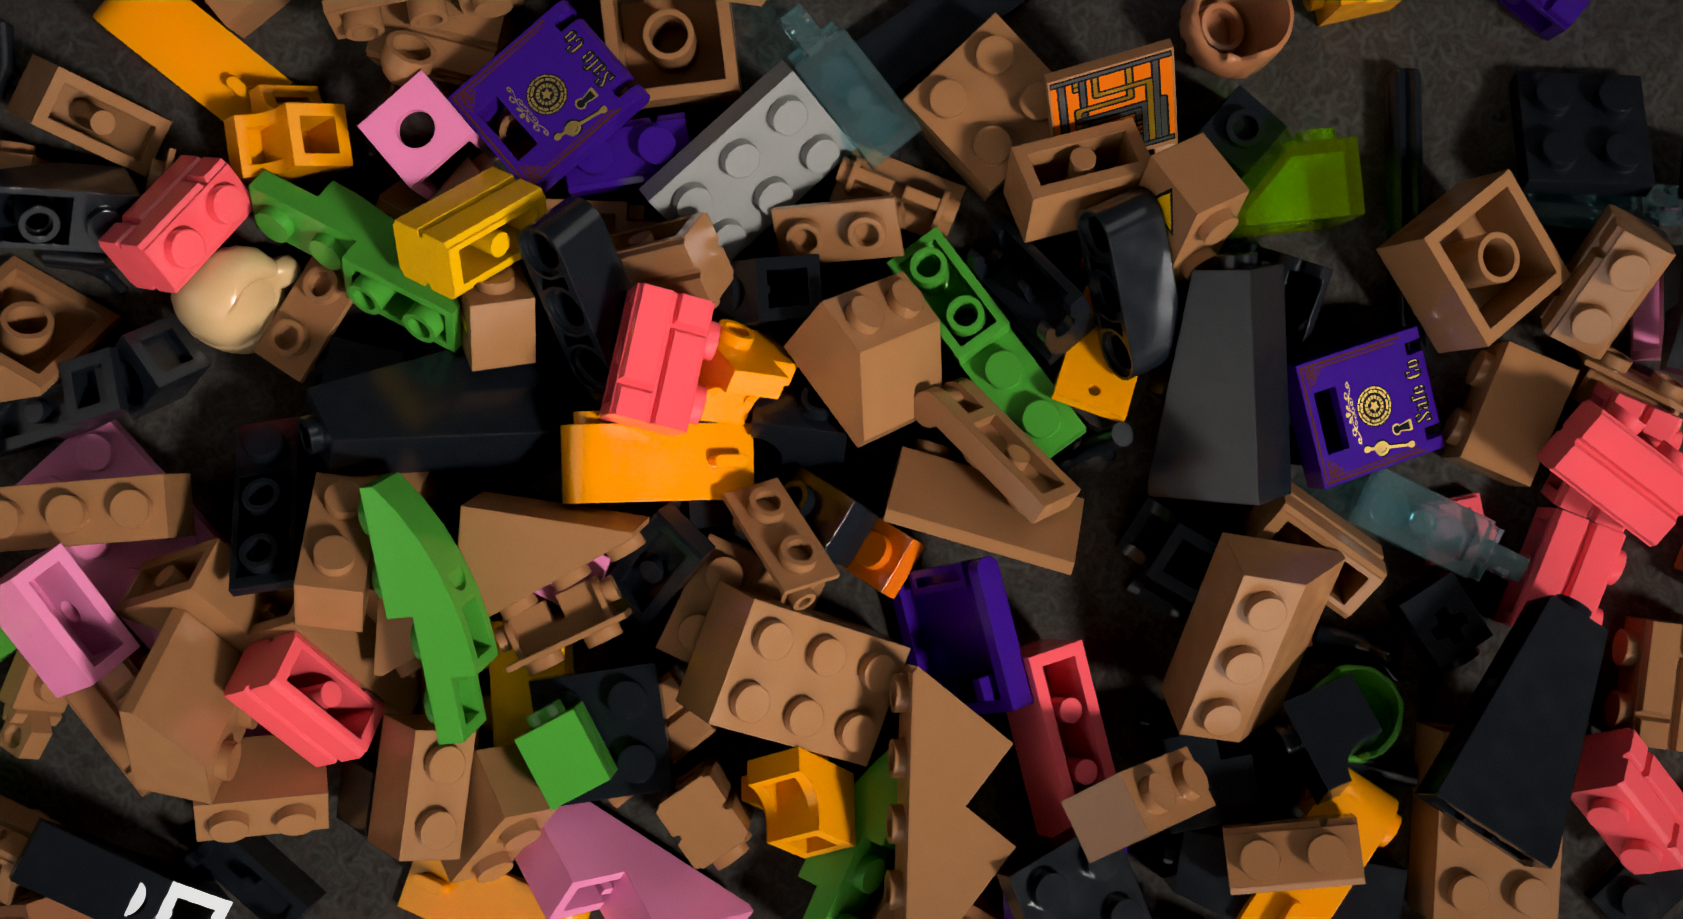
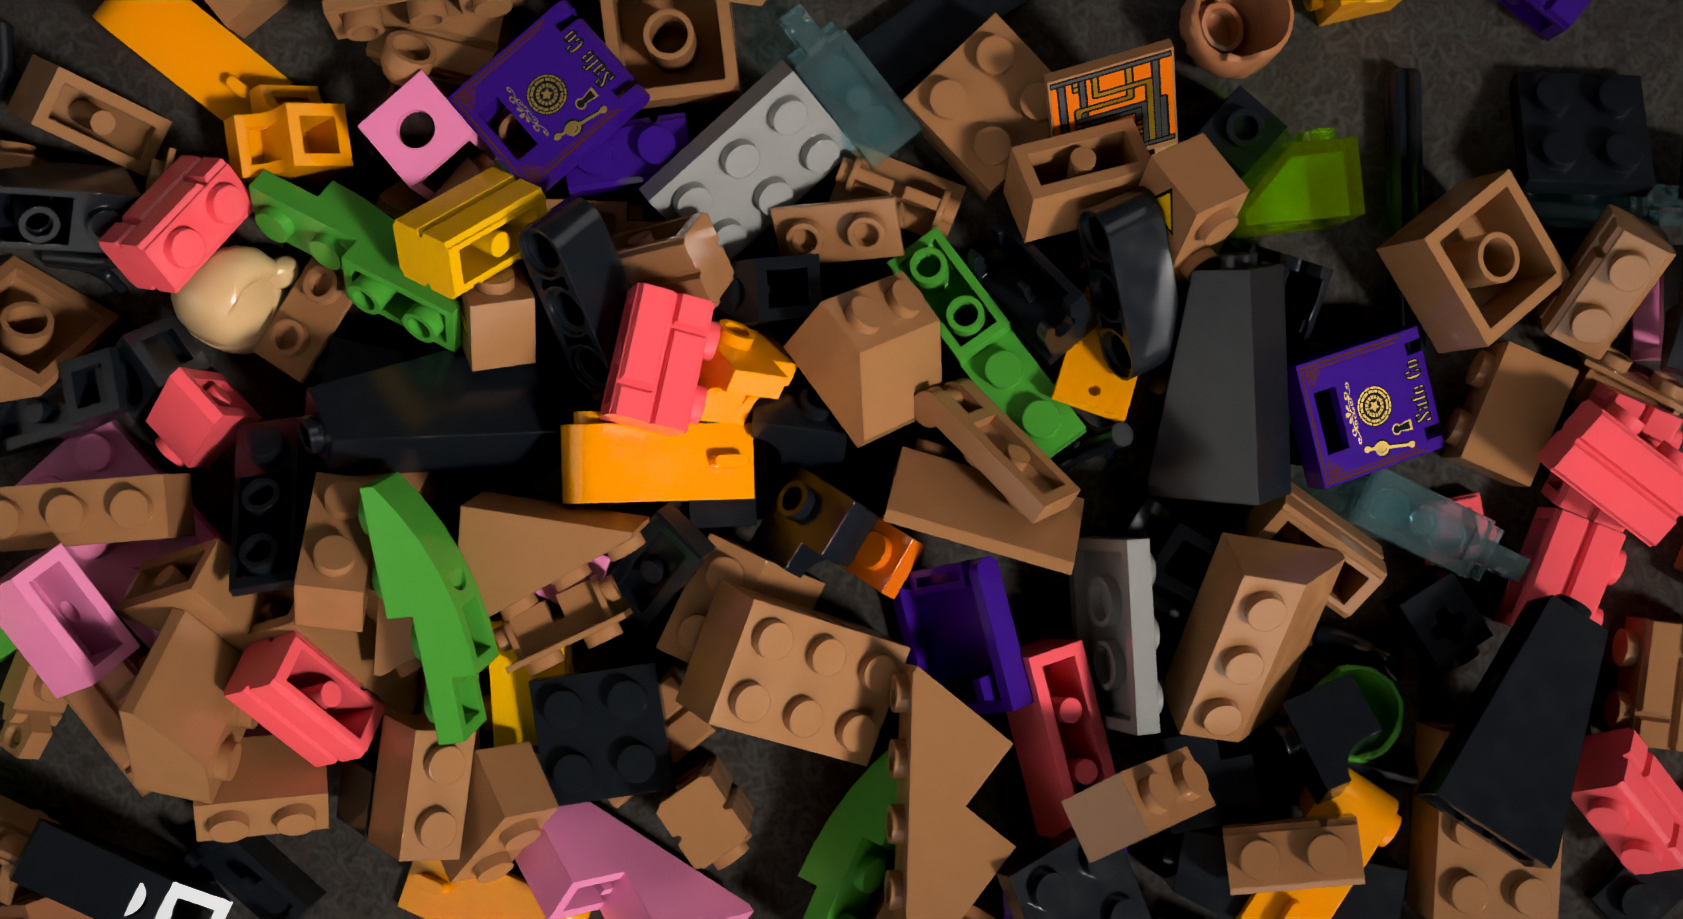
bright green brick [514,699,618,811] -> none
medium nougat hinge [721,478,840,611] -> none
light orange brick [741,747,856,859] -> none
none -> coral slope [146,367,262,468]
none -> light grey plate [1069,536,1164,736]

